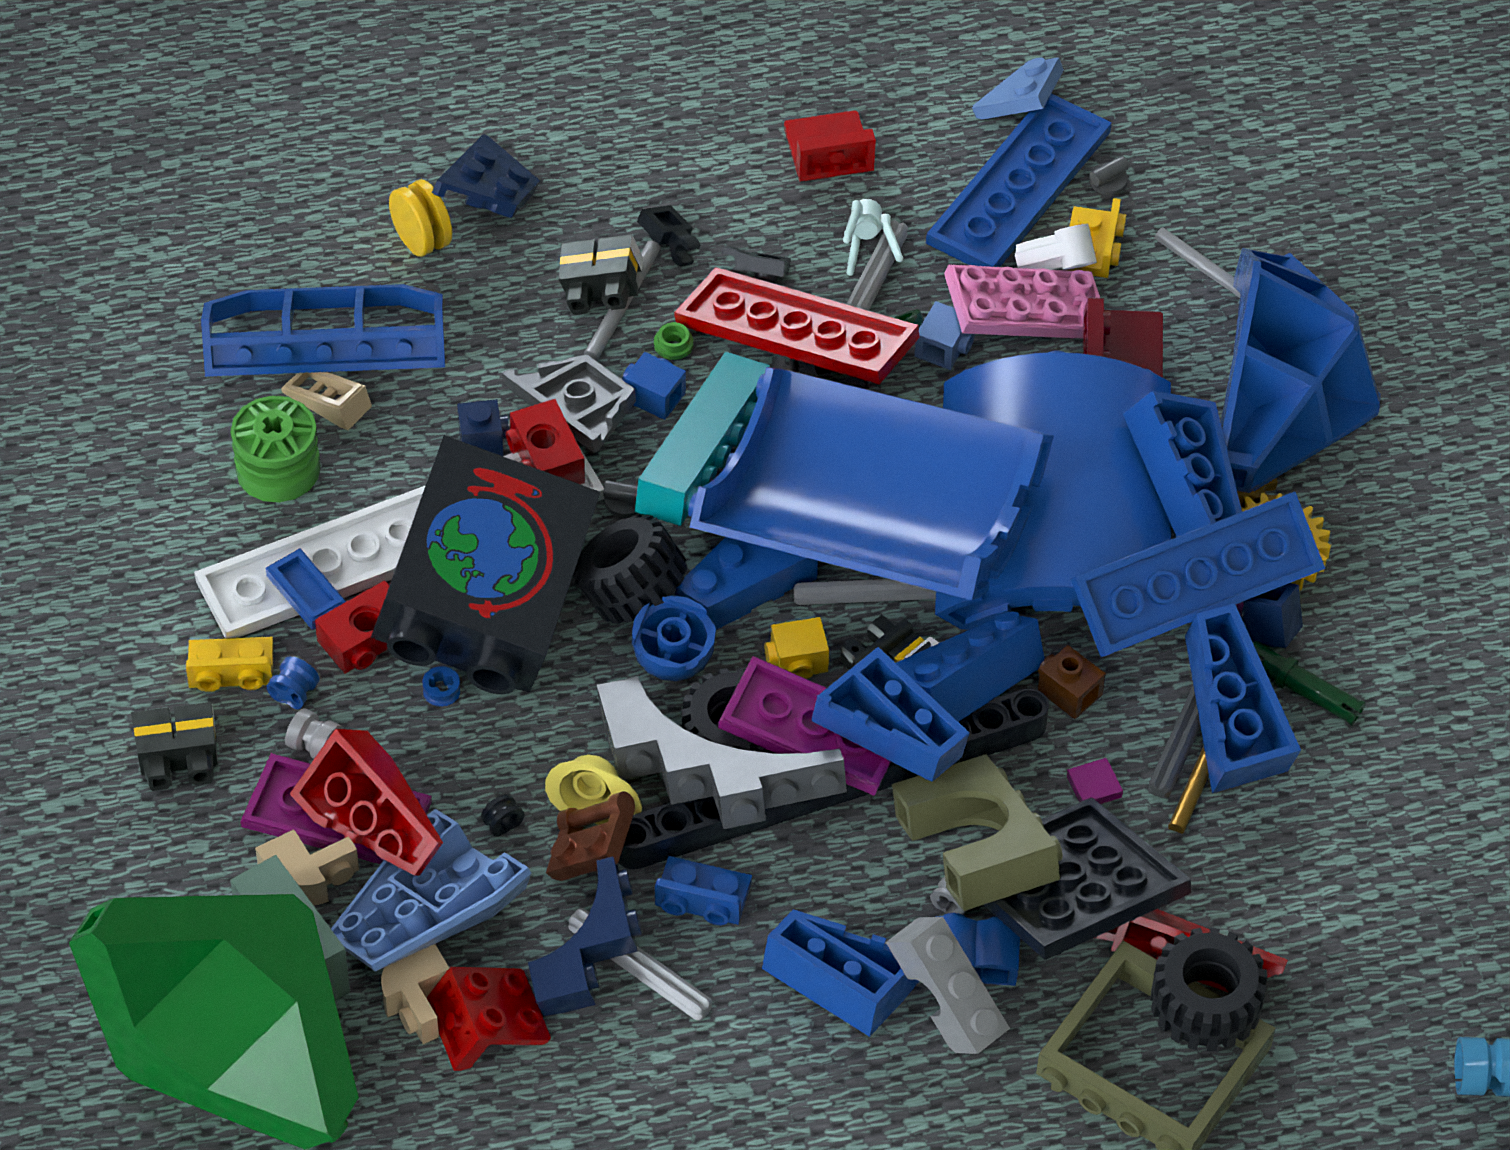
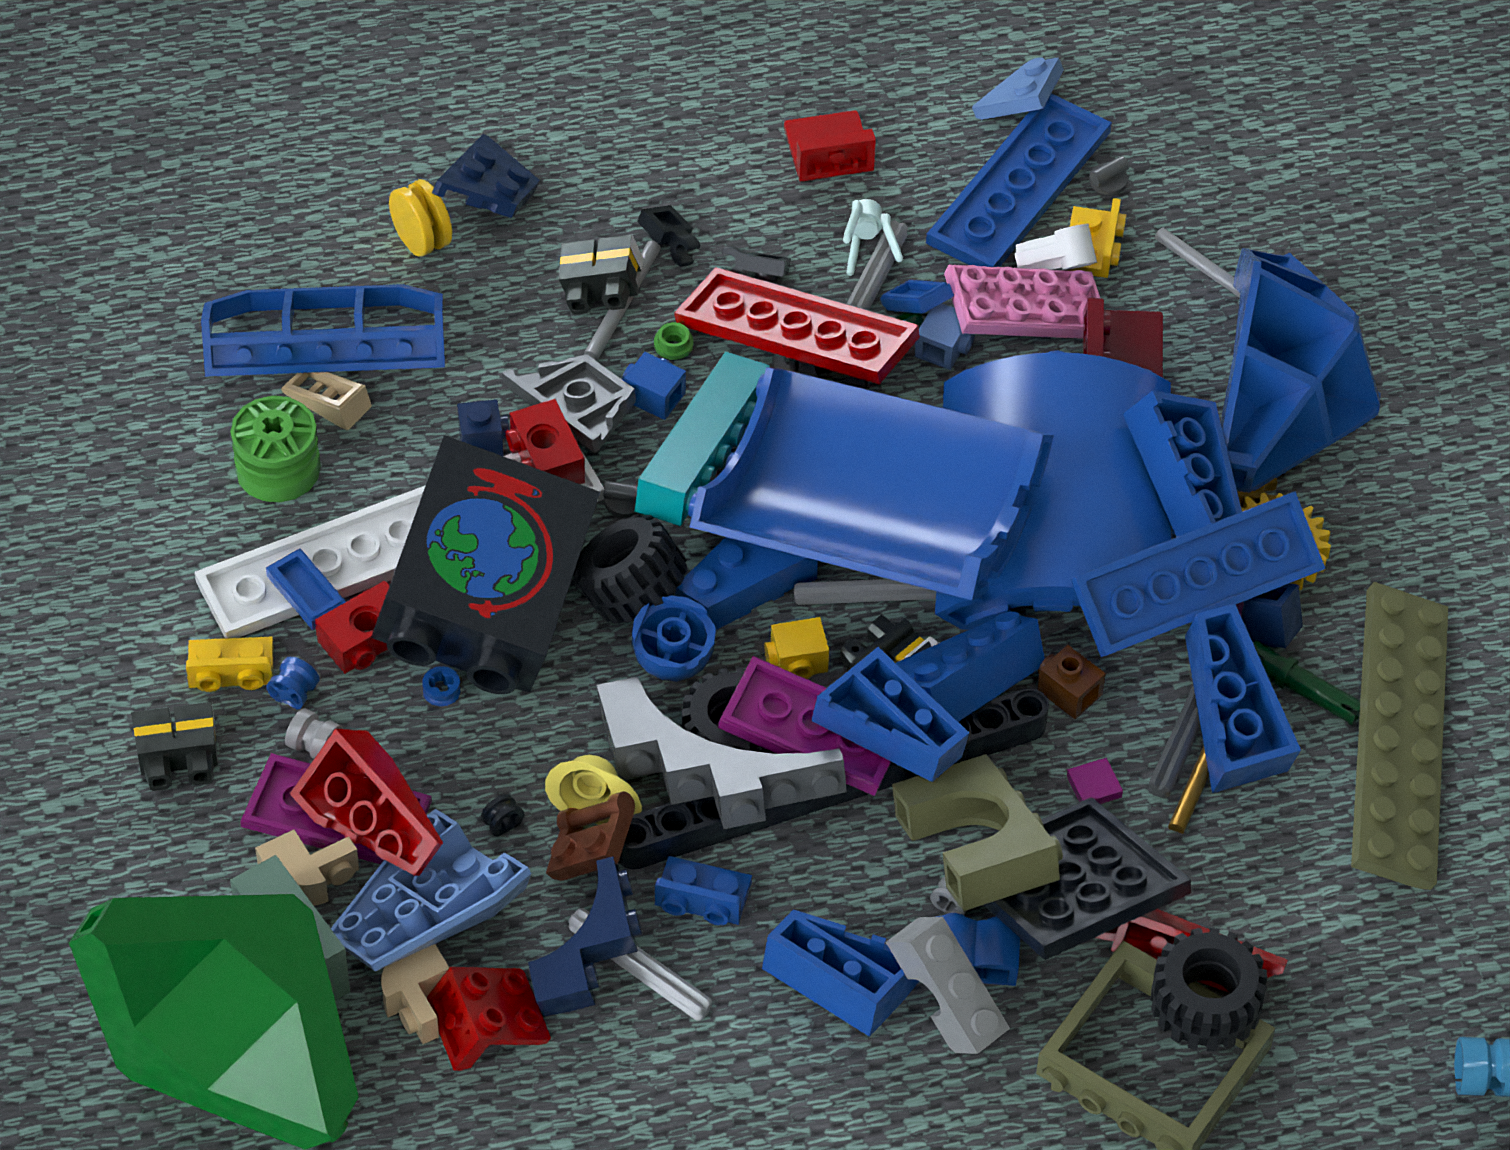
none -> blue tile [880,280,954,314]
none -> olive plate [1351,582,1448,890]

